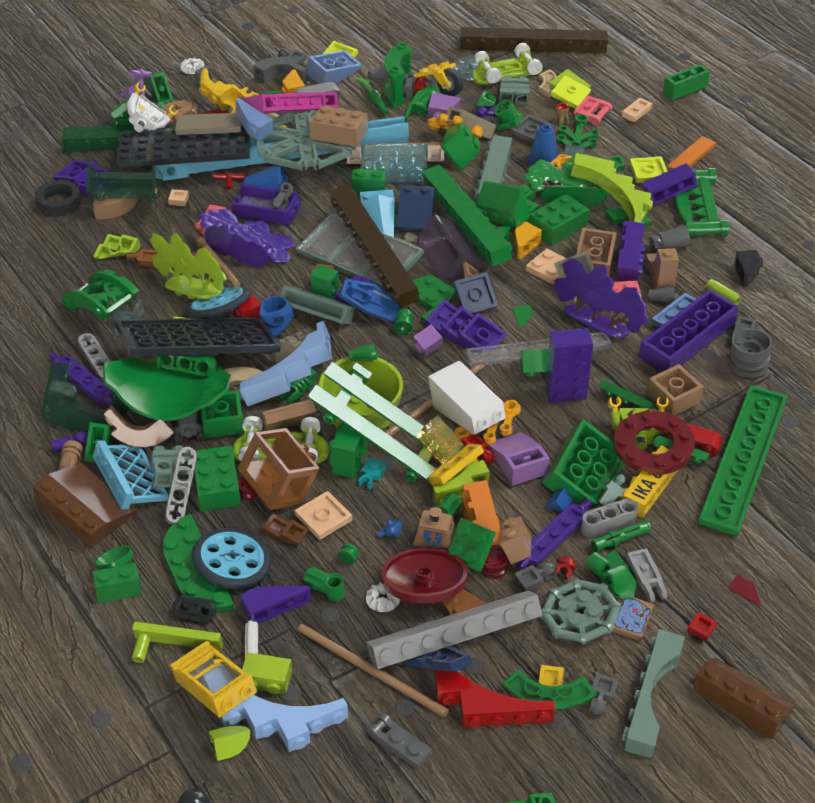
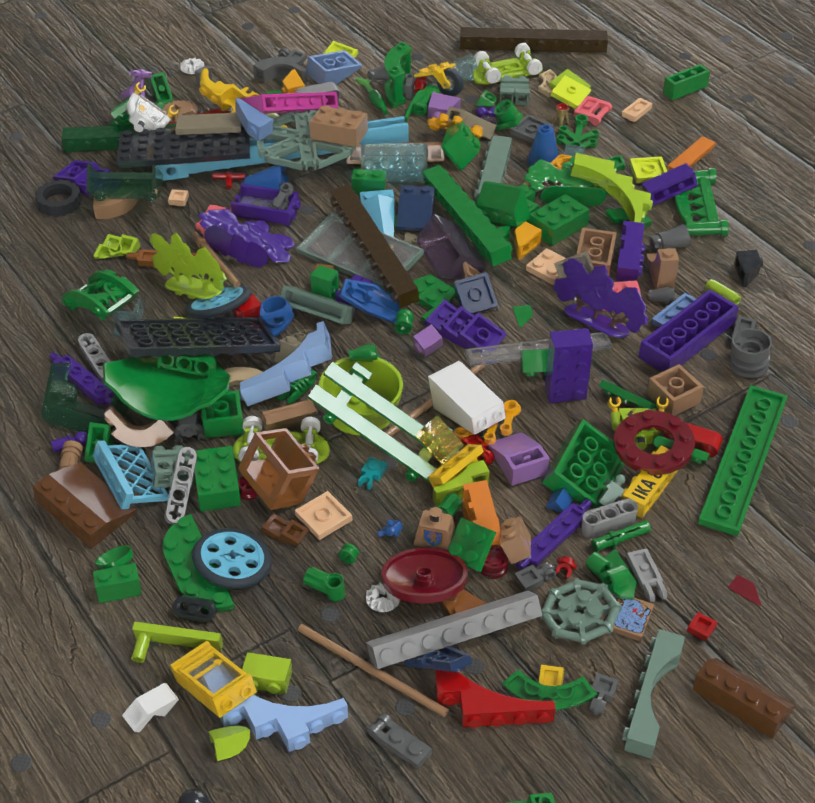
dark purple slope [240,586,311,624] -> none
white axle [245,620,258,658] -> none
green brick [329,422,367,479] -> none
none -> white slope [122,683,179,732]

